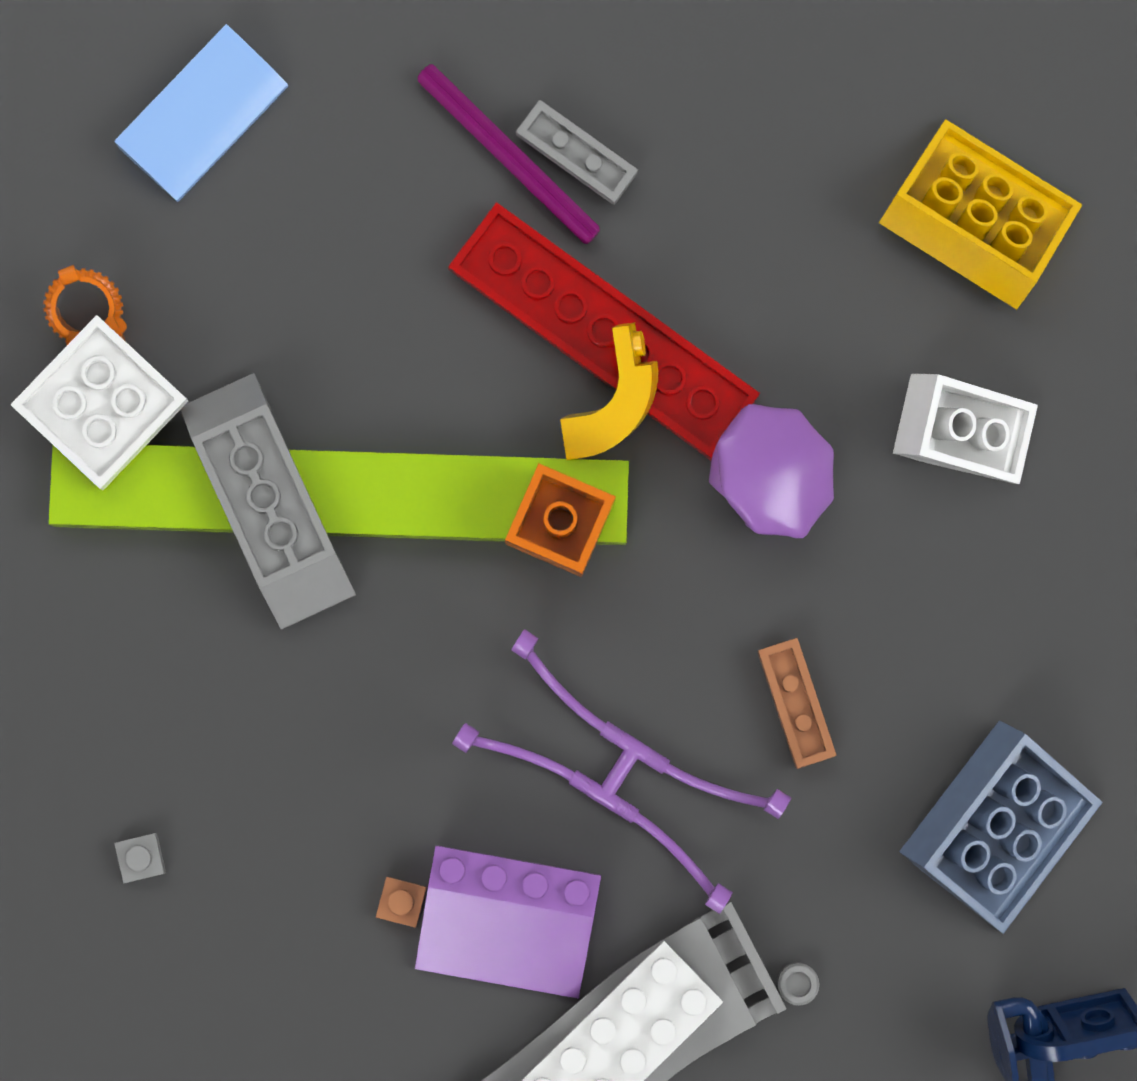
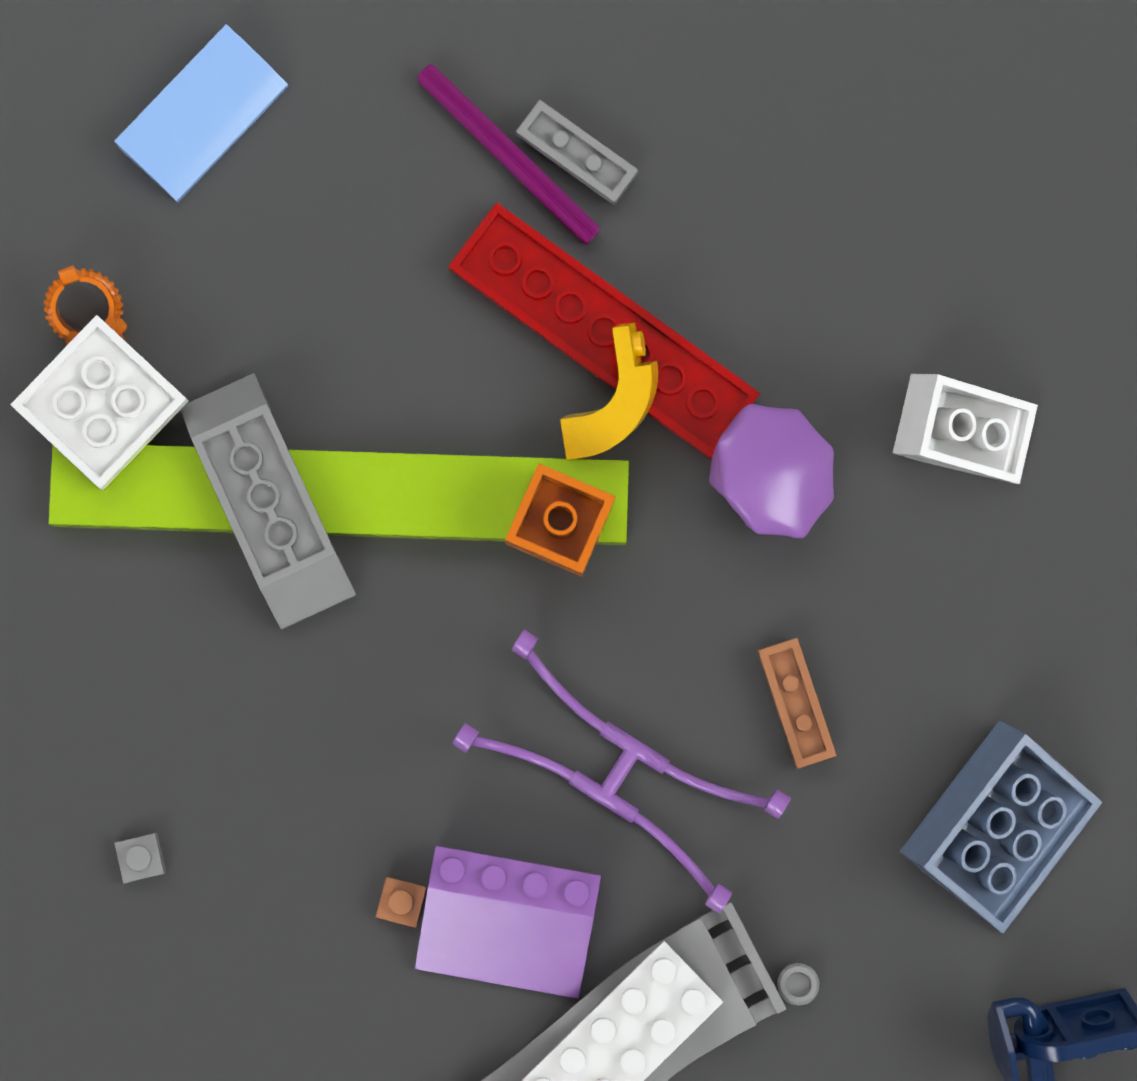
yellow slope [879,119,1082,310] -> none

